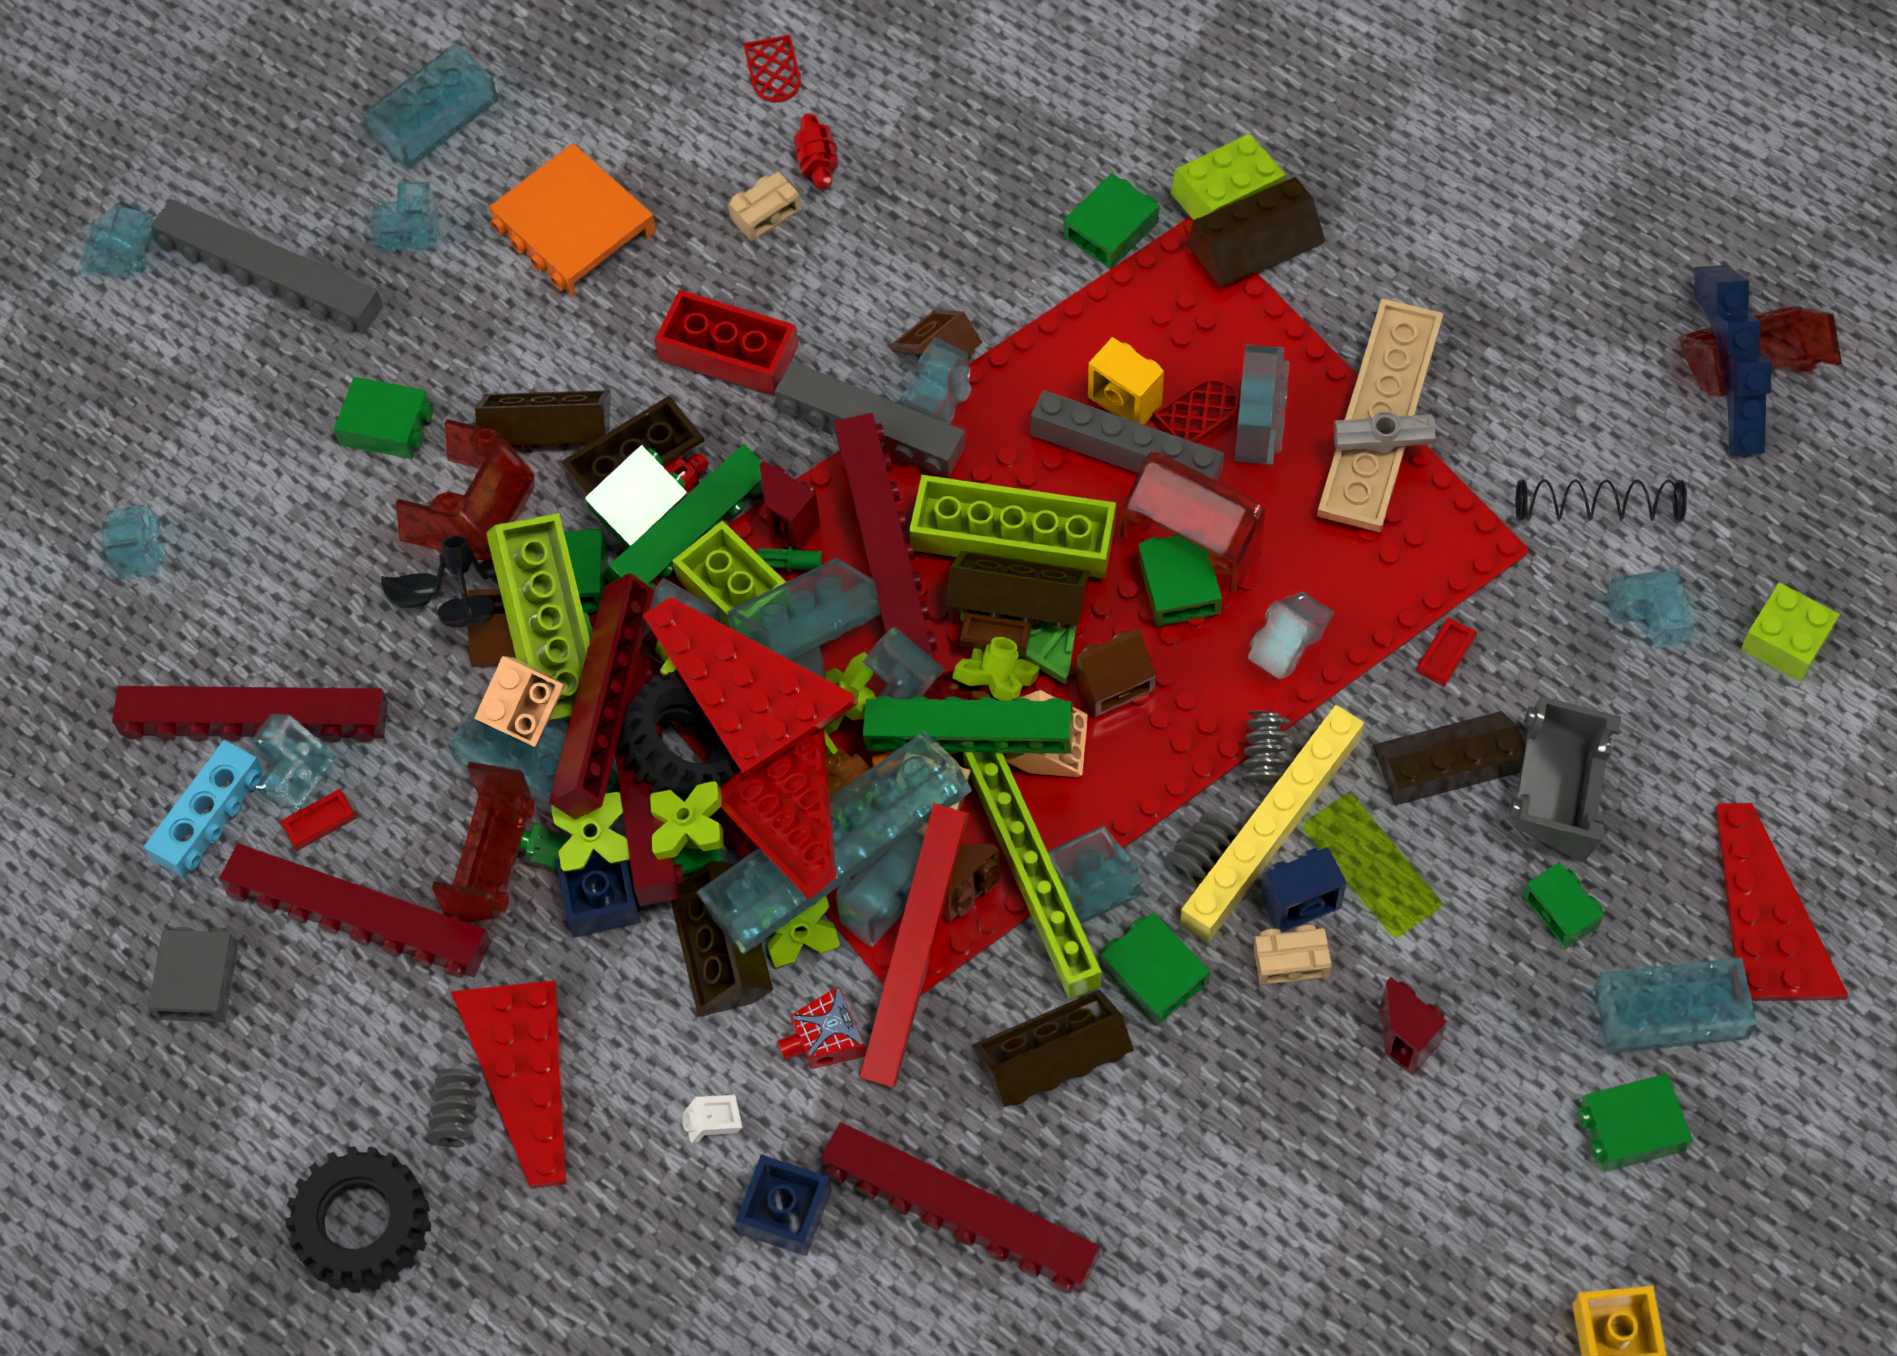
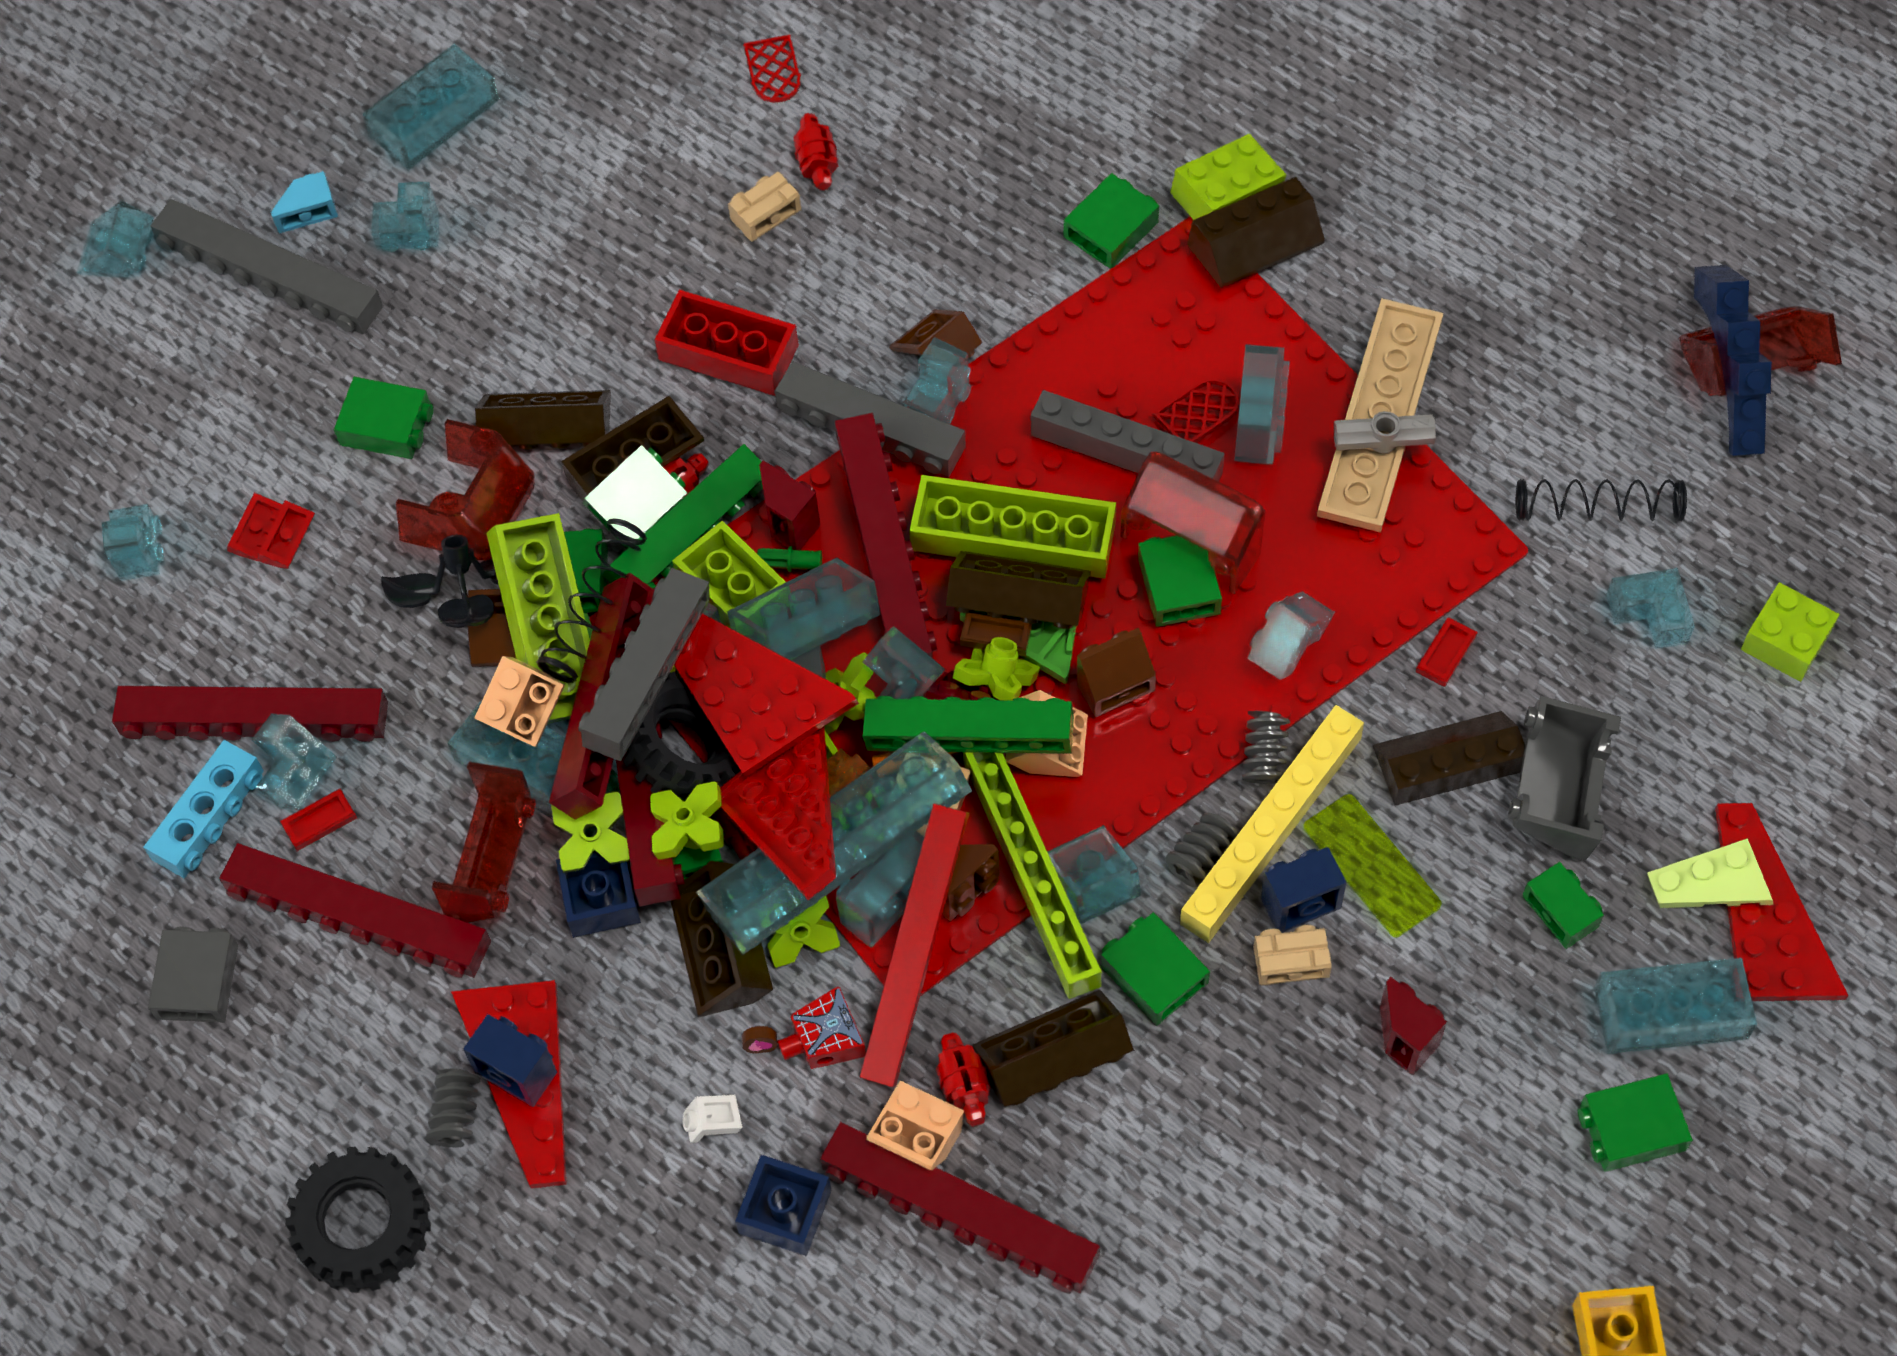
orange panel [489,143,656,297] -> none
green bracket [519,822,571,872] -> none
yellow brick [1088,337,1164,425] -> none
none -> red slope [227,492,315,569]
none -> medium azure slope [271,171,338,234]
none -> dark blue brick [463,1014,557,1107]
none -> black piece [537,518,647,683]
none -> dark grey brick [579,568,710,761]
none -> reddish brown tile [742,1026,778,1053]
none -> light nougat slope [867,1081,964,1170]
none -> red piece [936,1032,991,1127]
none -> yellowish green wing [1647,838,1773,908]

